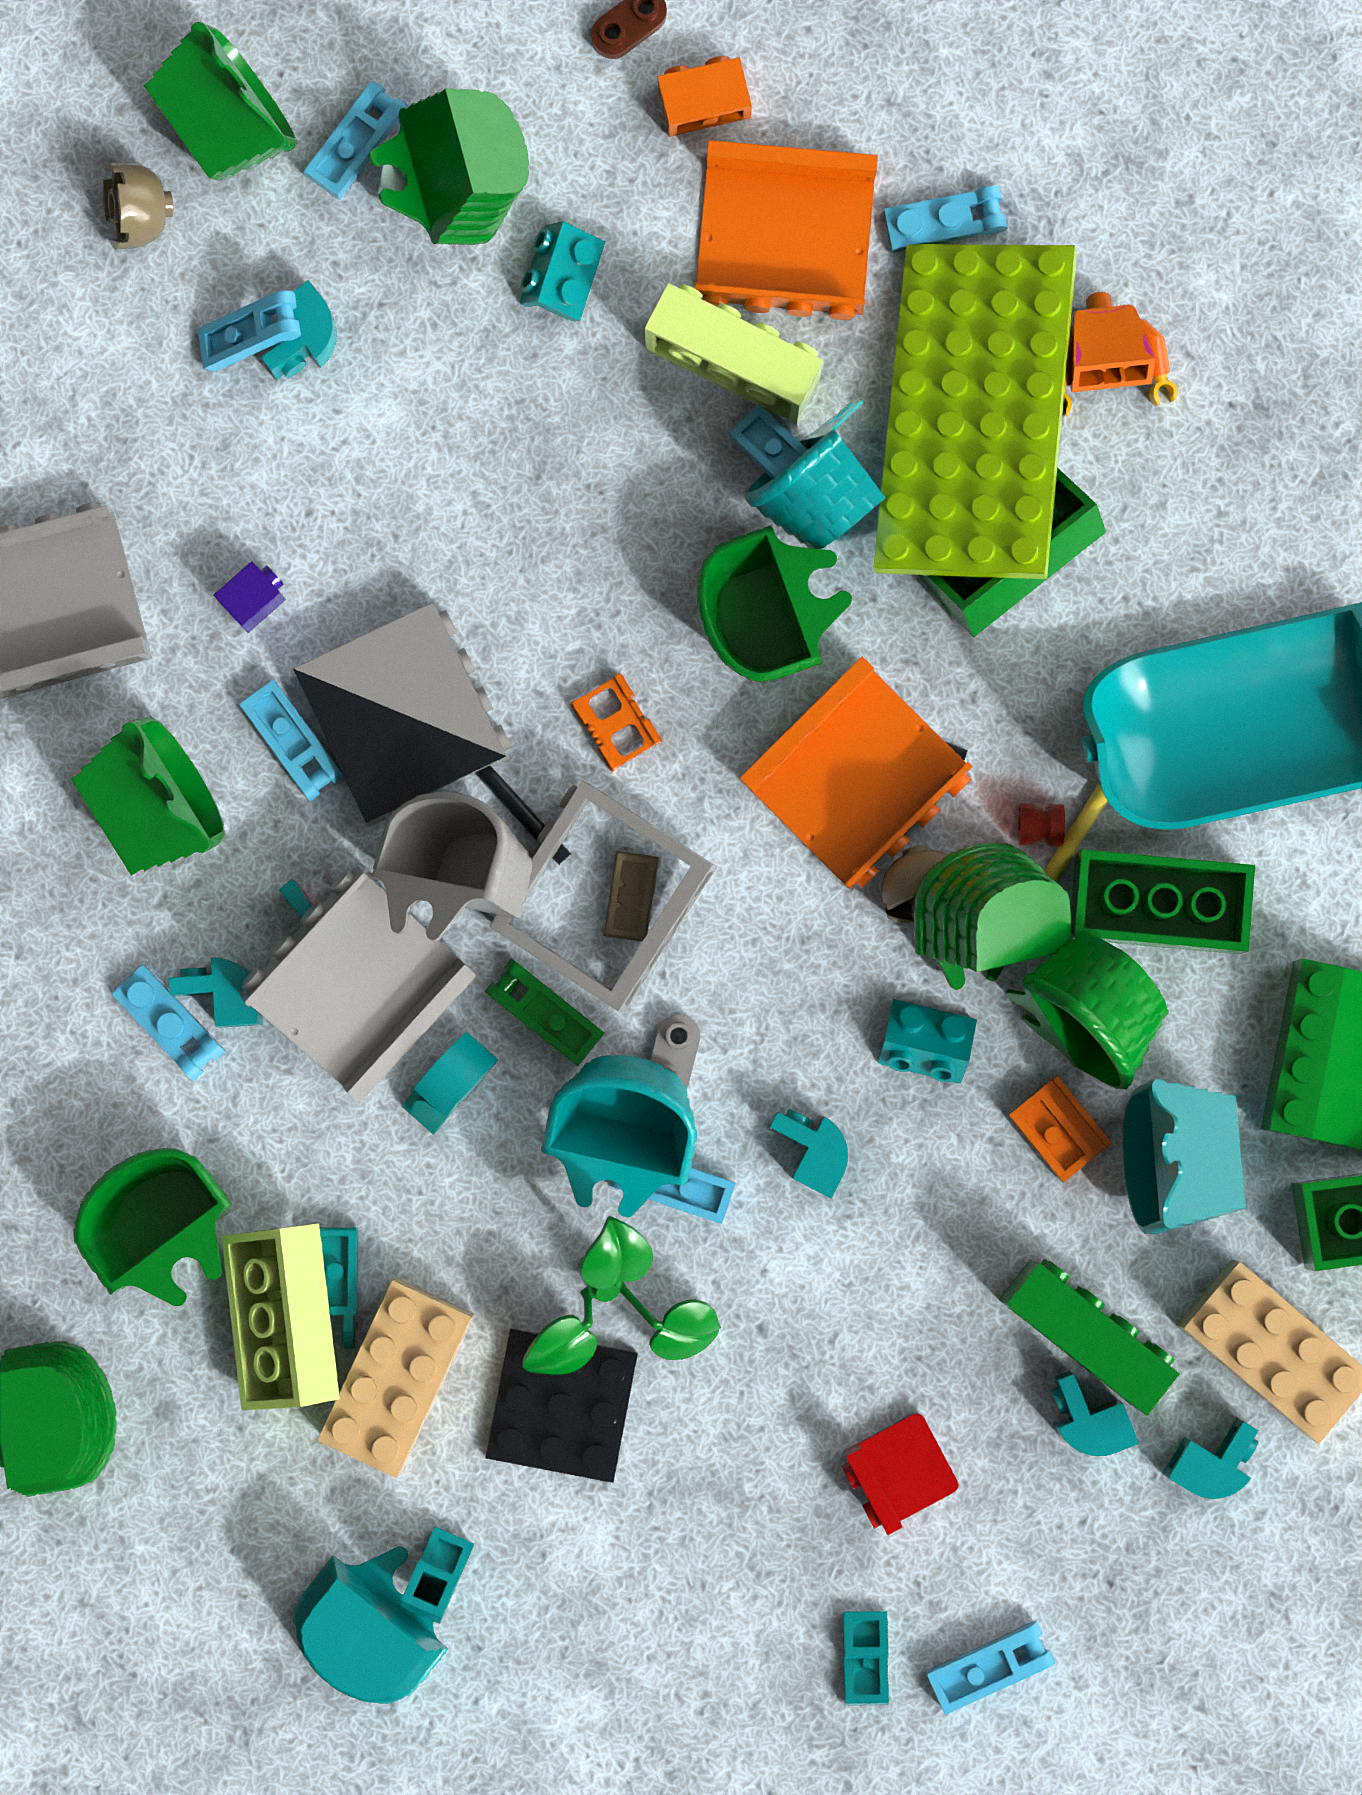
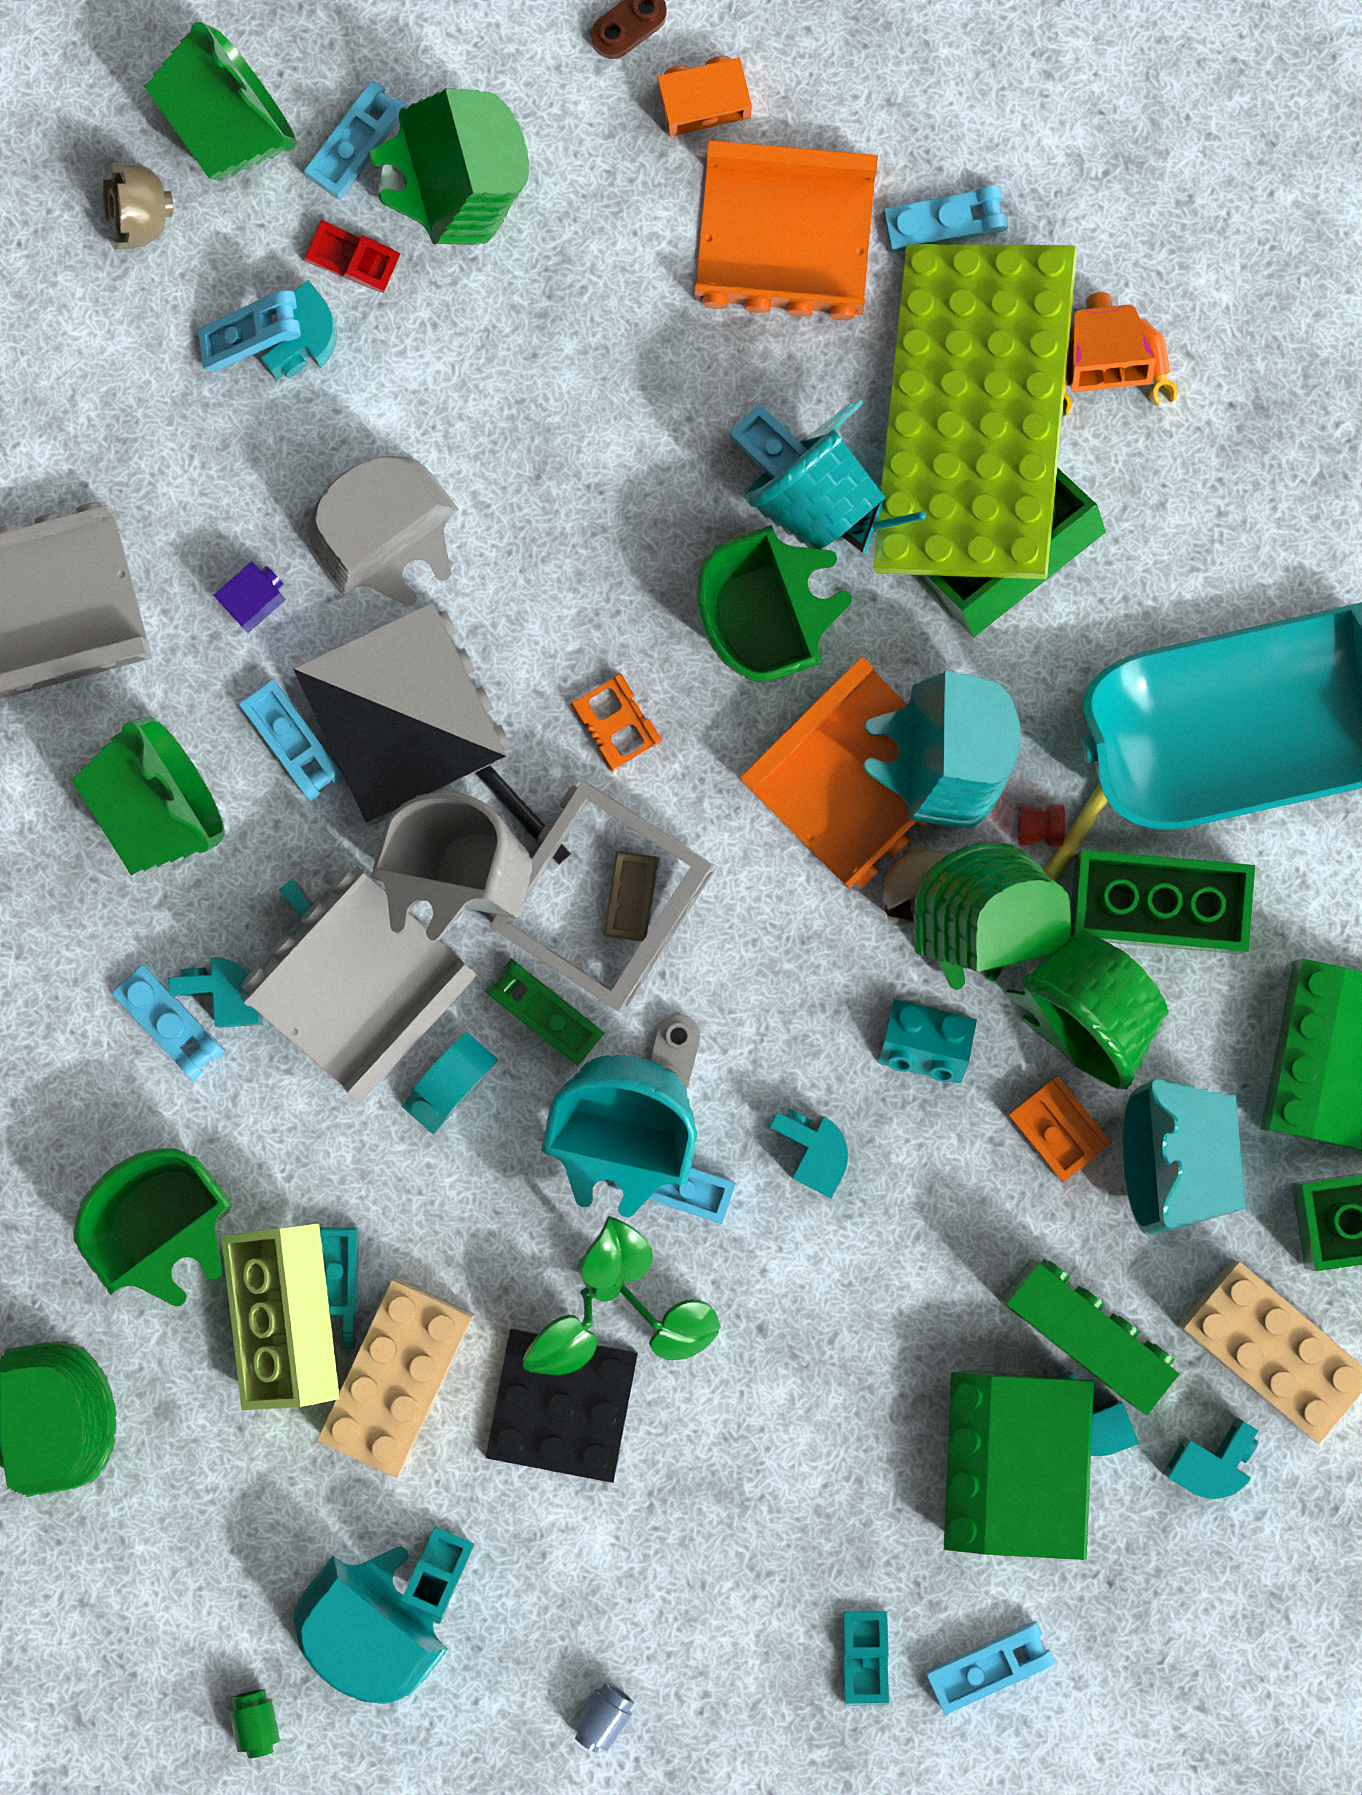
teal bracket [519,221,606,322] -> none
yellowish green brick [645,283,823,424] -> none
red bracket [841,1413,959,1535] -> none
none -> green brick [228,1689,281,1759]
none -> red slope [303,220,401,293]
none -> light grey piece [307,456,459,606]
none -> sand blue brick [572,1682,634,1753]
none -> teal piece [842,498,926,554]
none -> teal piece [863,671,1020,829]
none -> green slope [943,1370,1094,1560]

